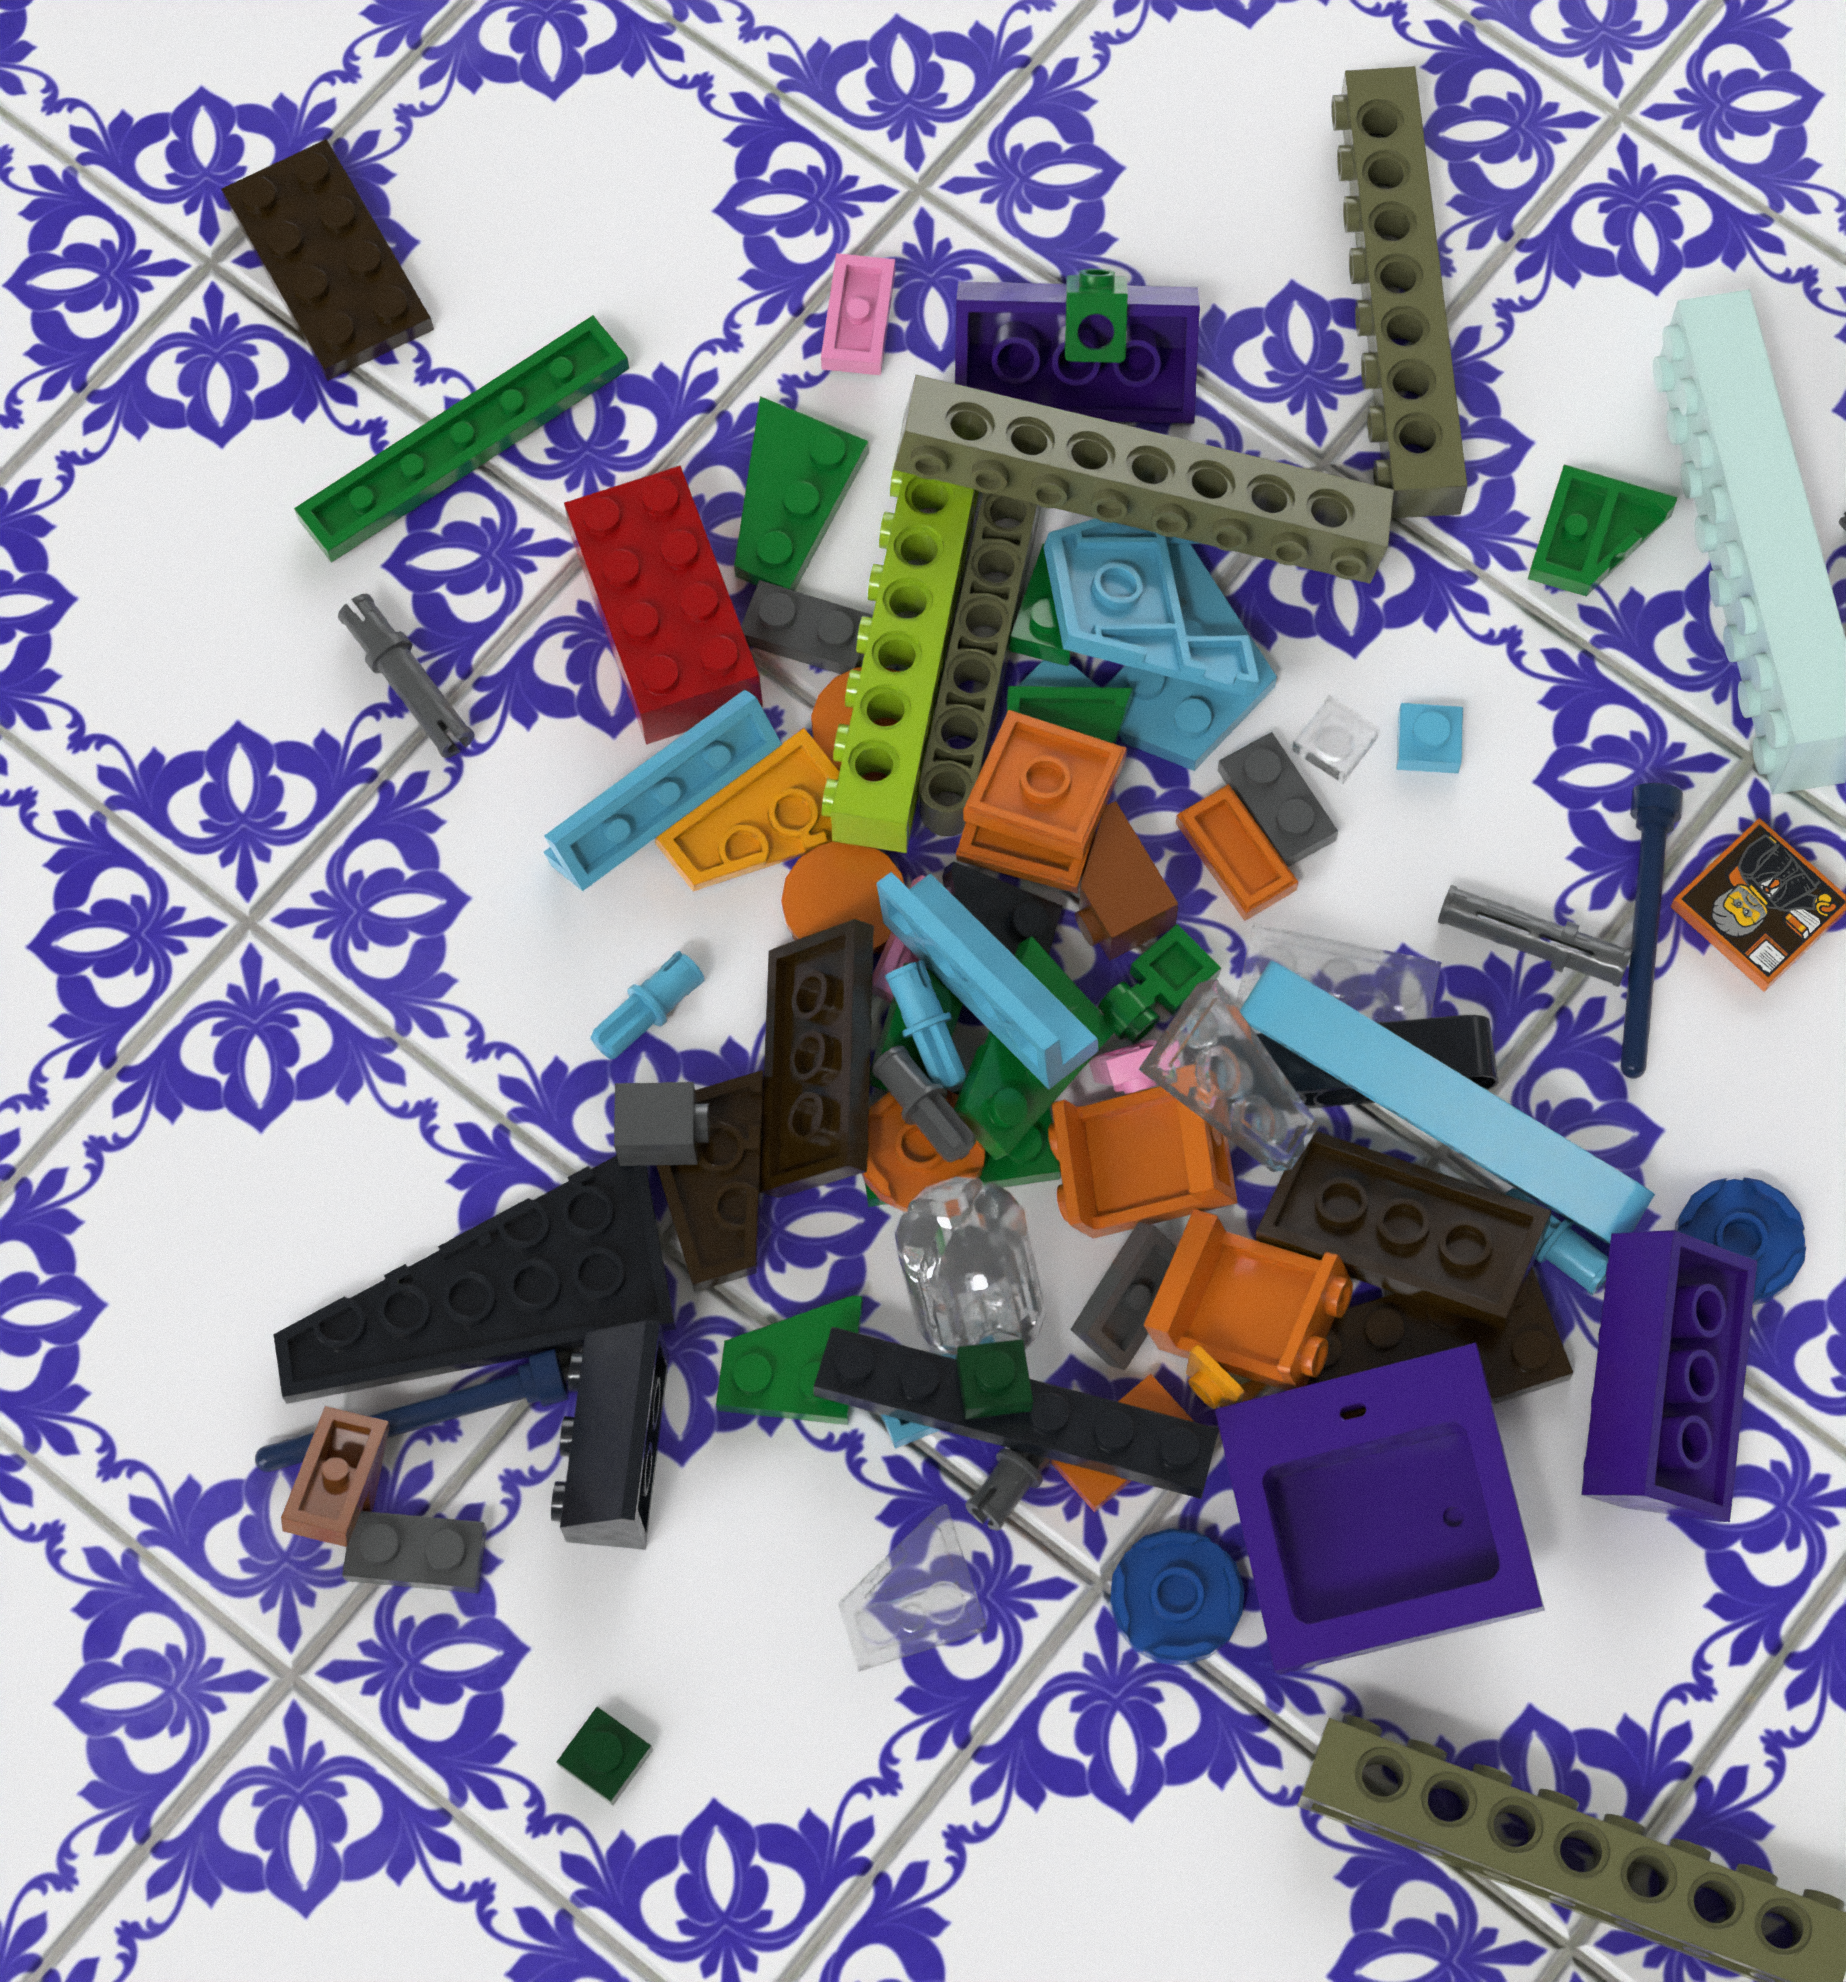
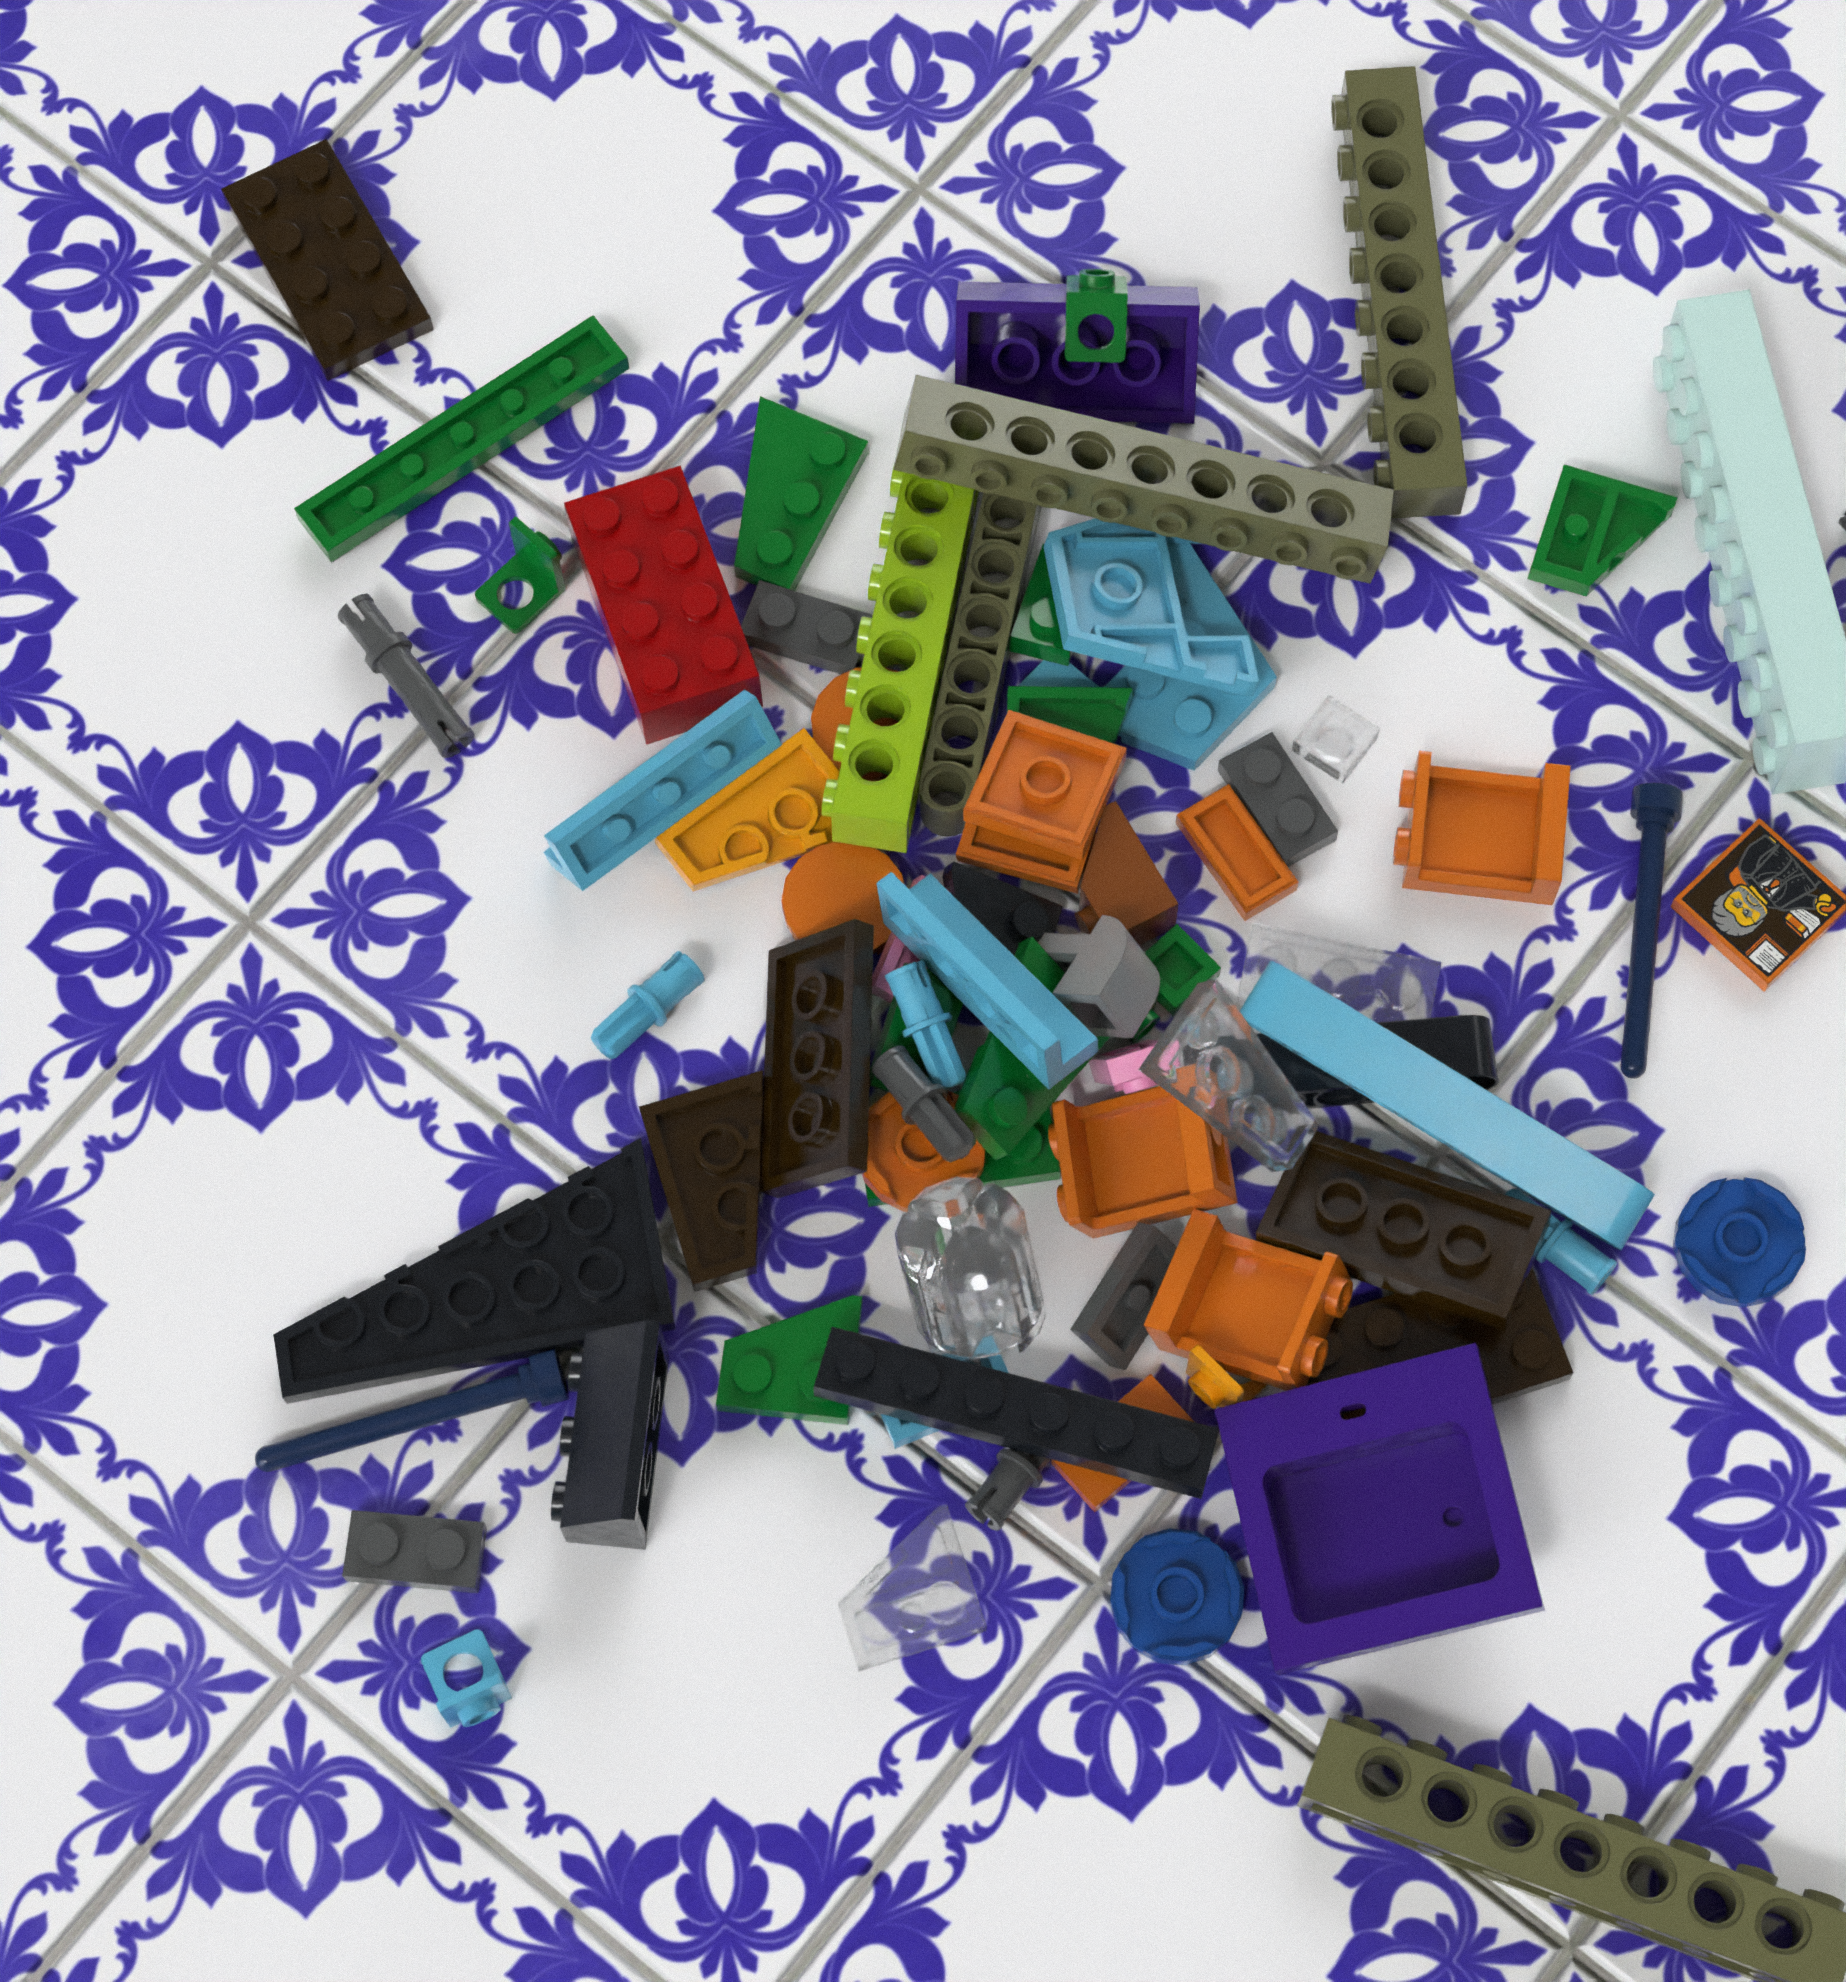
dark orange slope [281,1406,389,1547] -> none
dark green plate [556,1707,653,1806] -> none
dark grey brick [614,1082,710,1166] -> none
bright pink plate [821,253,896,375] -> none
dark green plate [956,1339,1033,1419] -> none
medium azure plate [1396,703,1463,774] -> none
dark grey pin [1438,885,1633,987] -> none
dark purple slope [1581,1230,1757,1522] -> none
none -> medium azure bracket [421,1629,512,1728]
none -> green bracket [475,516,566,634]
none -> light grey brick [1038,915,1160,1038]
none -> orange panel [1393,750,1571,905]

